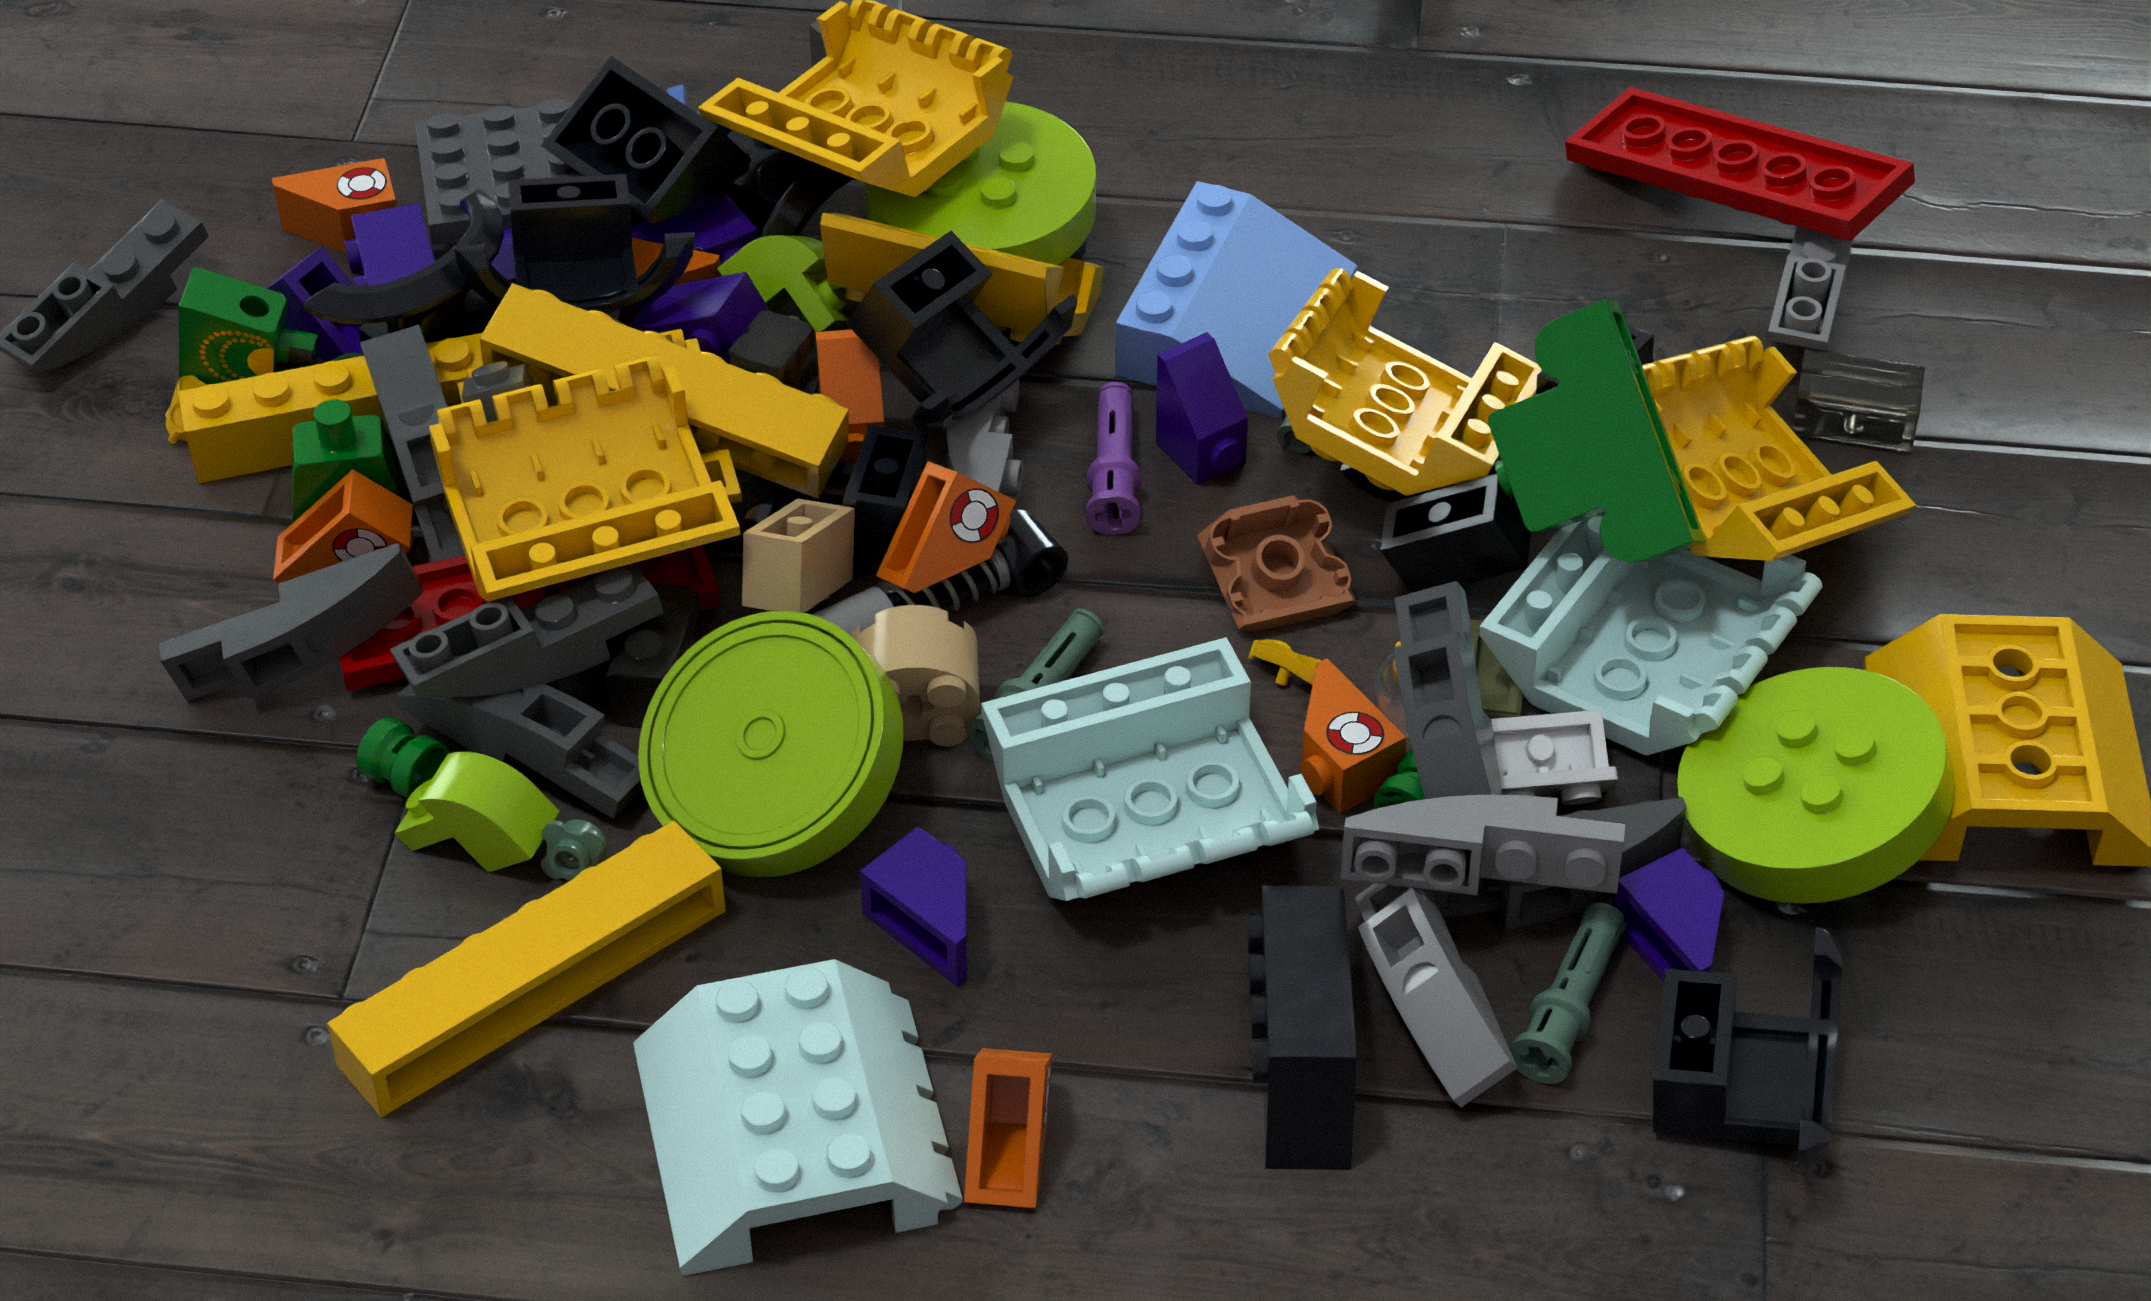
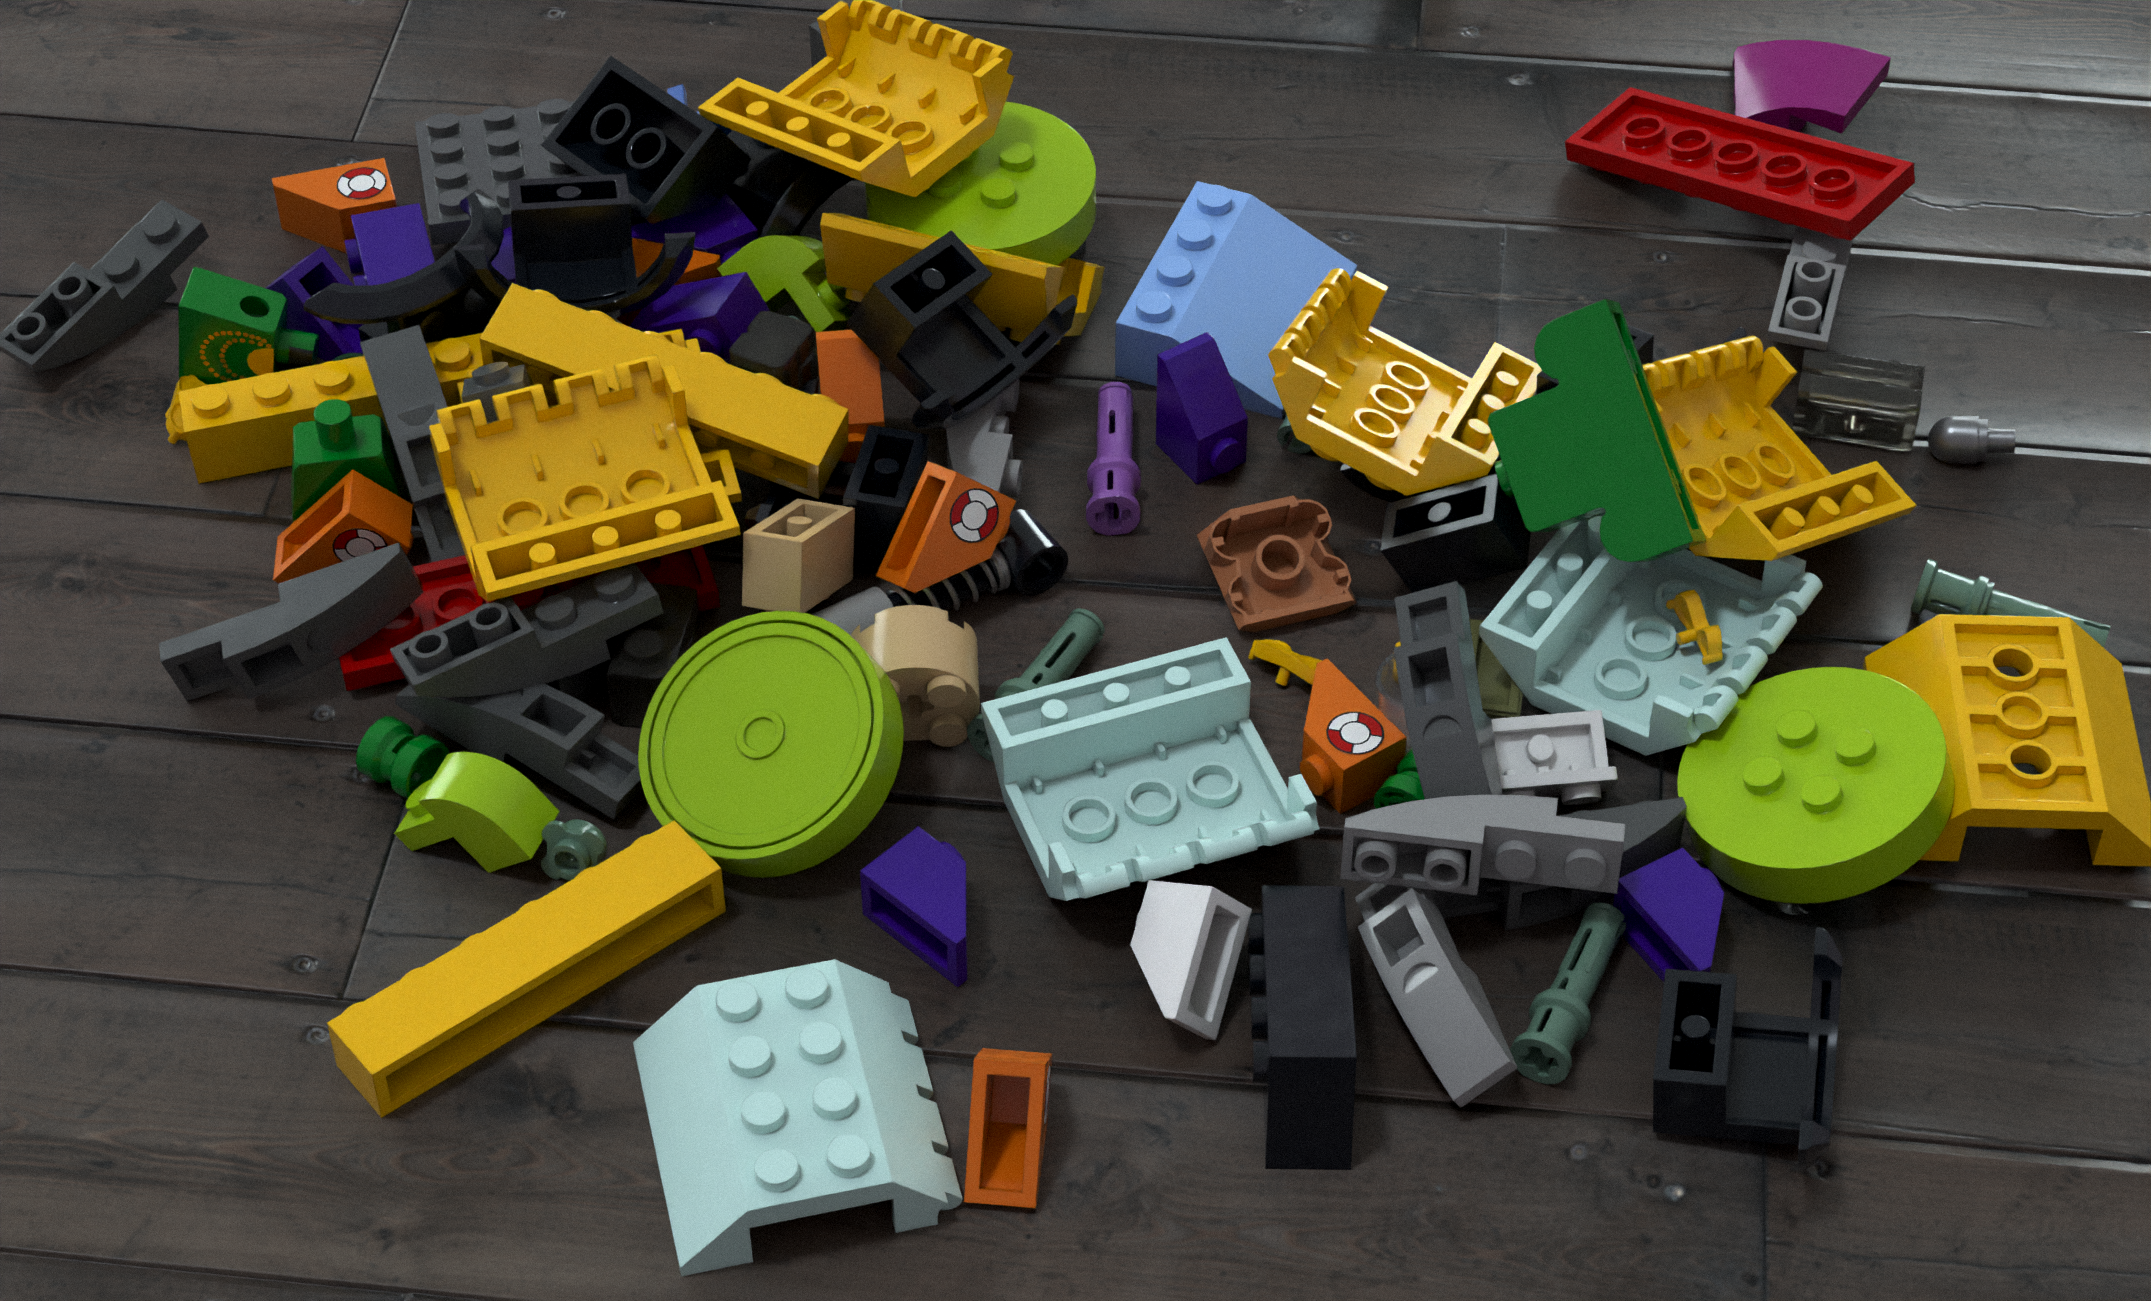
none -> white slope [1130,880,1252,1040]
none -> yellow piece [1666,590,1723,665]
none -> magenta slope [1732,40,1891,134]
none -> sand green pin [1910,558,2111,648]
none -> flat silver cylinder [1928,416,2015,464]

